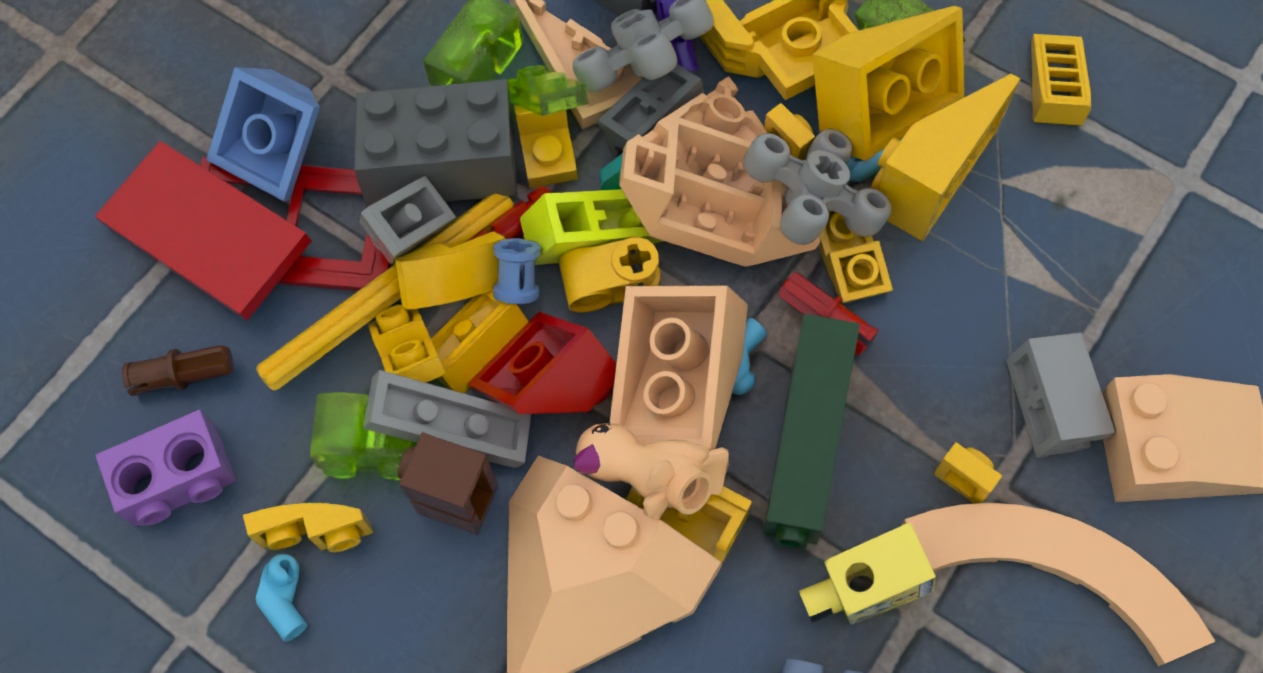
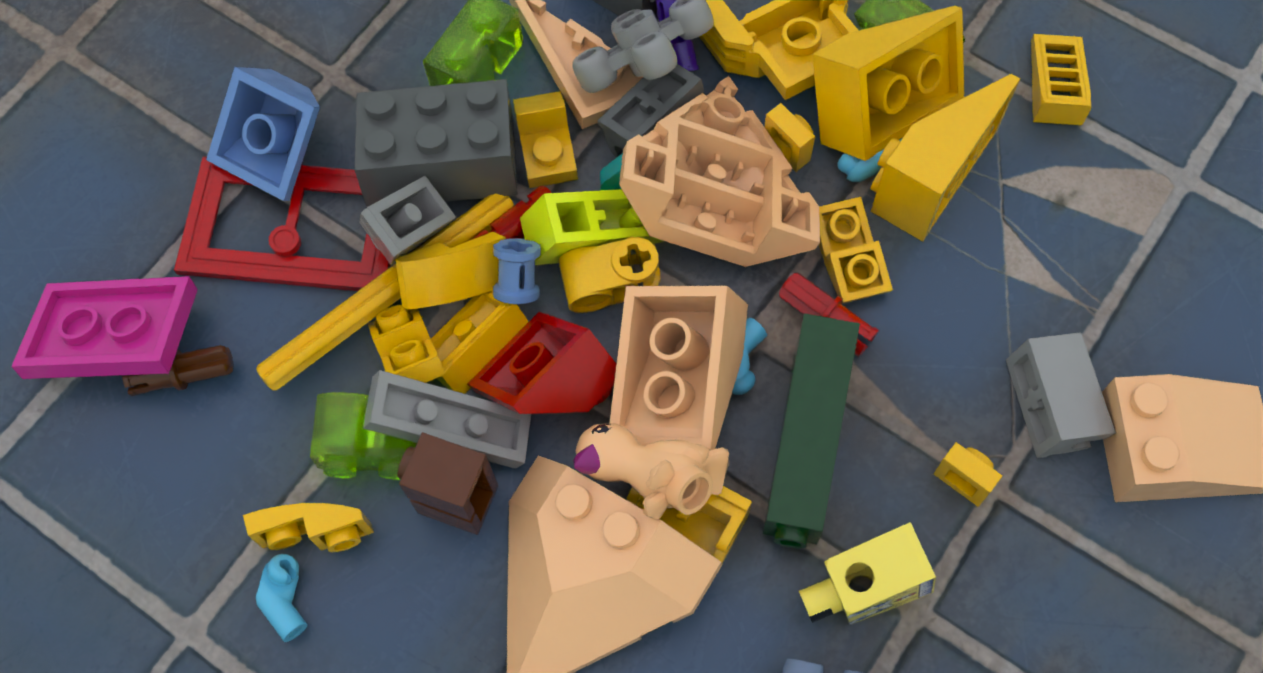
red tile [95,141,312,321] -> none
medium lavender brick [95,409,237,526] -> none
clear neon green plate [507,65,589,116] -> none
light grey gear [743,129,892,245] -> none
light nougat tile [902,503,1216,667] -> none
none -> dark pink plate [11,276,198,379]

